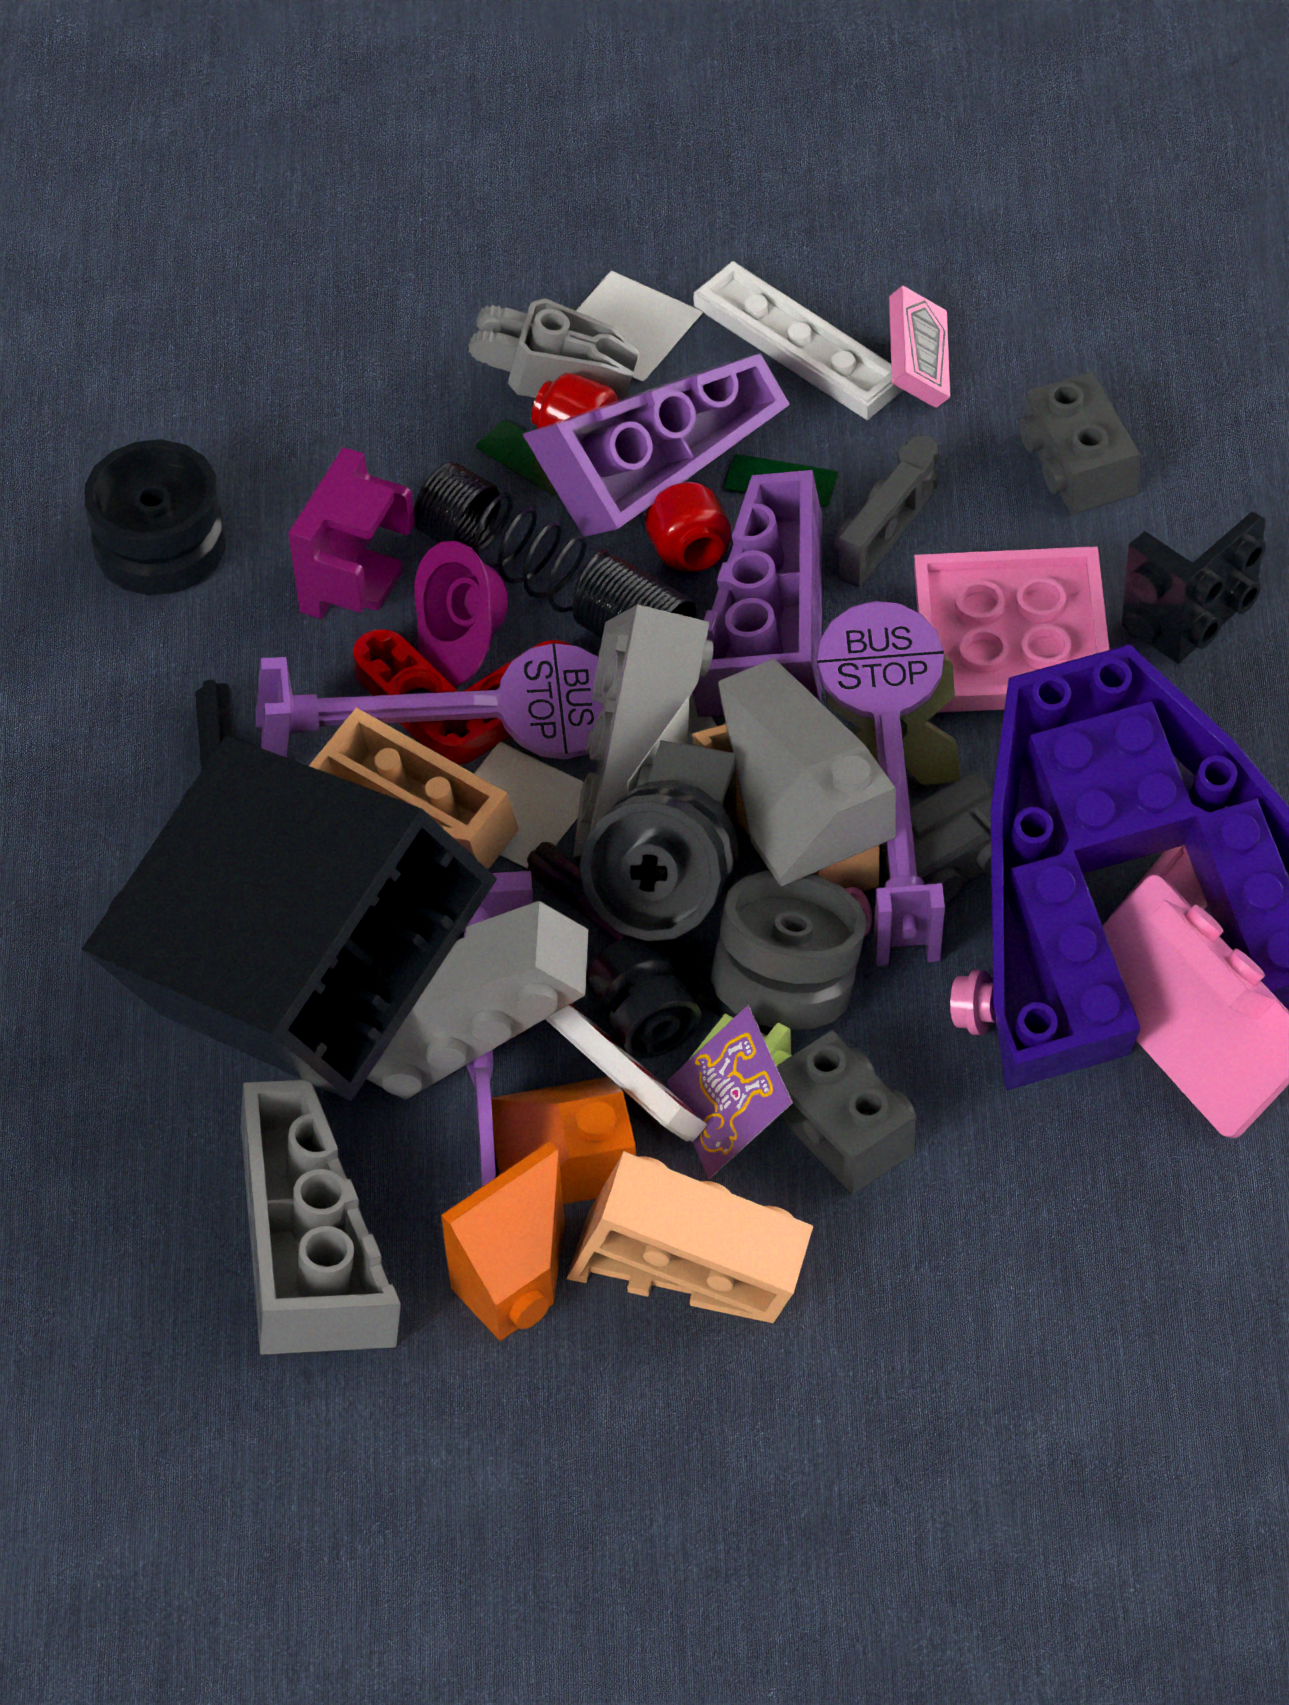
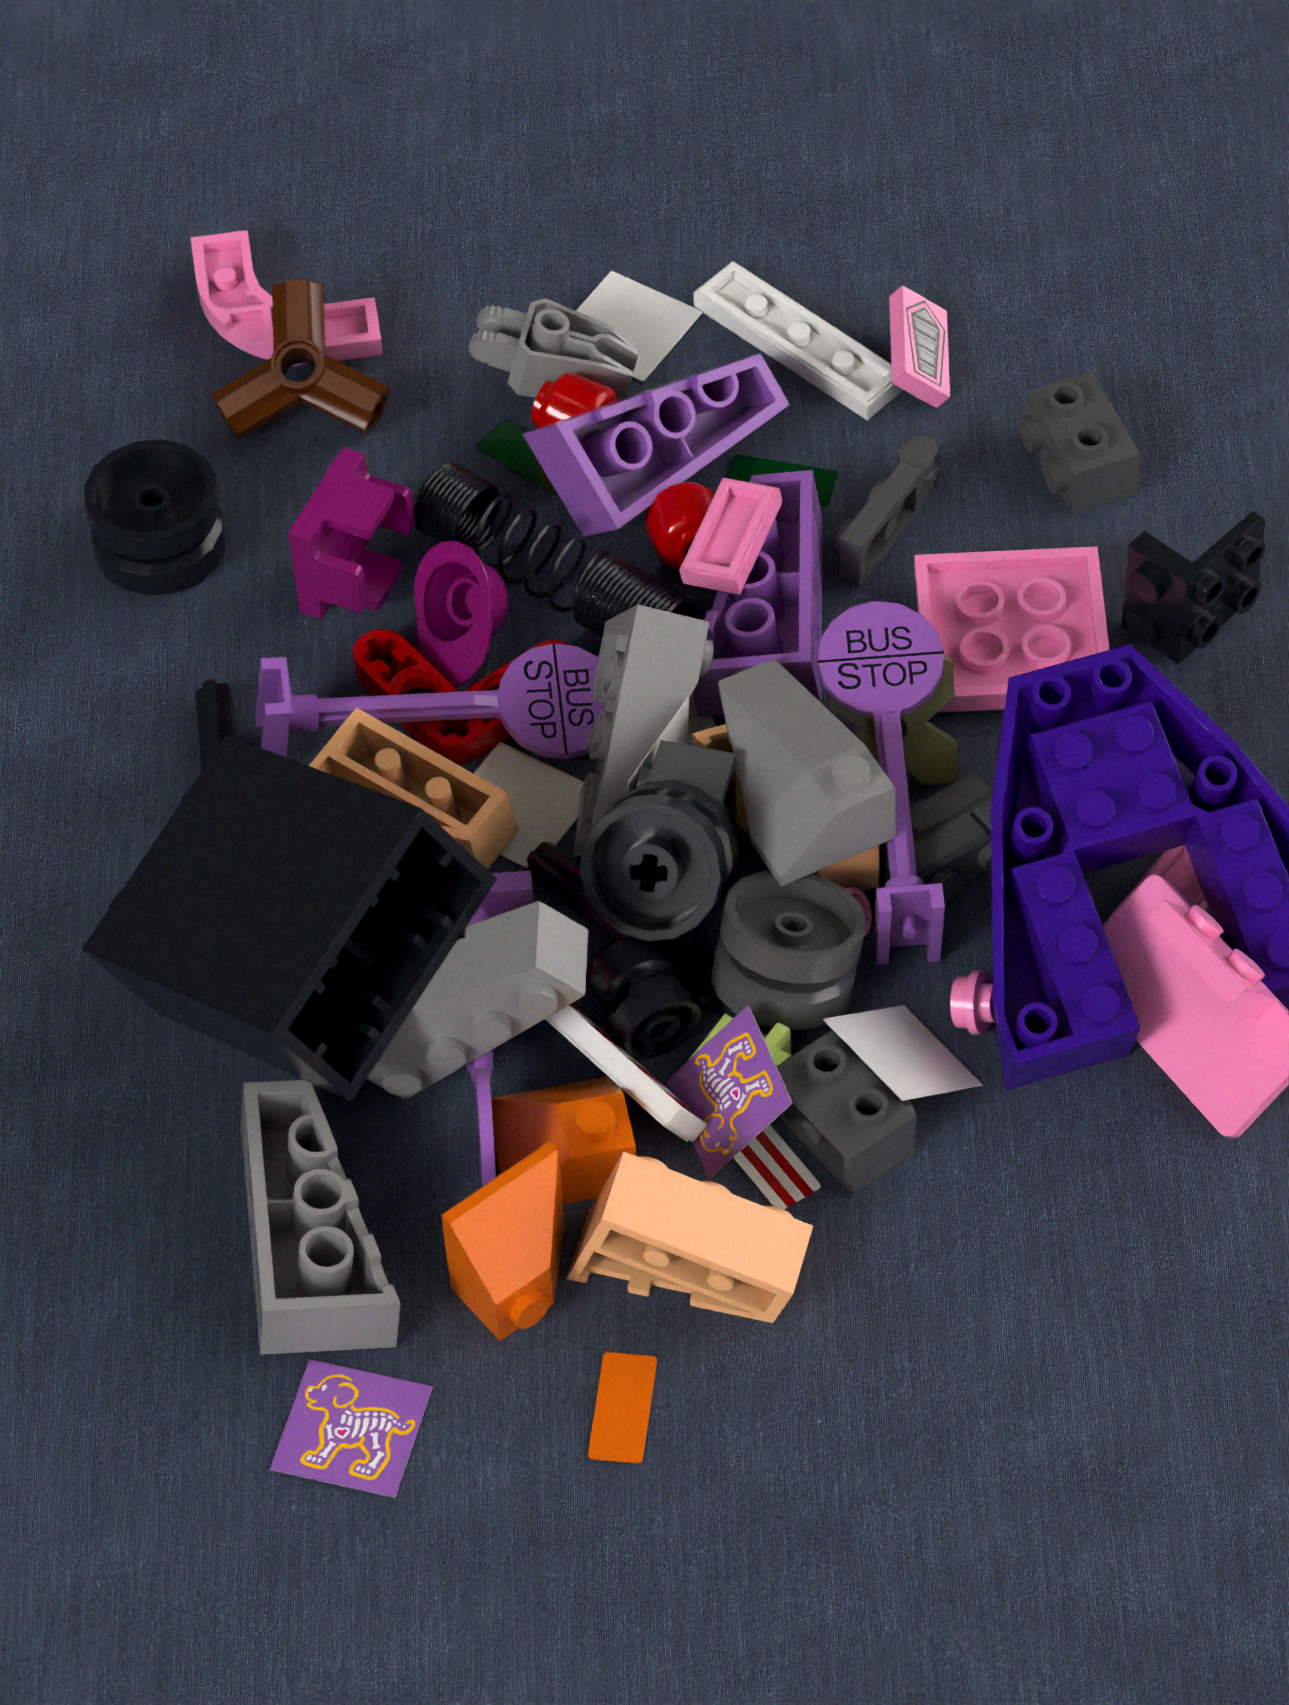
none -> bright pink plate [191,230,383,367]
none -> reddish brown piece [210,279,391,441]
none -> medium lavender sticker [269,1359,433,1498]
none -> orange sticker [588,1352,657,1464]
none -> bright pink tile [679,478,783,595]
none -> sticker [733,1124,821,1210]
none -> white sticker [823,1005,983,1101]

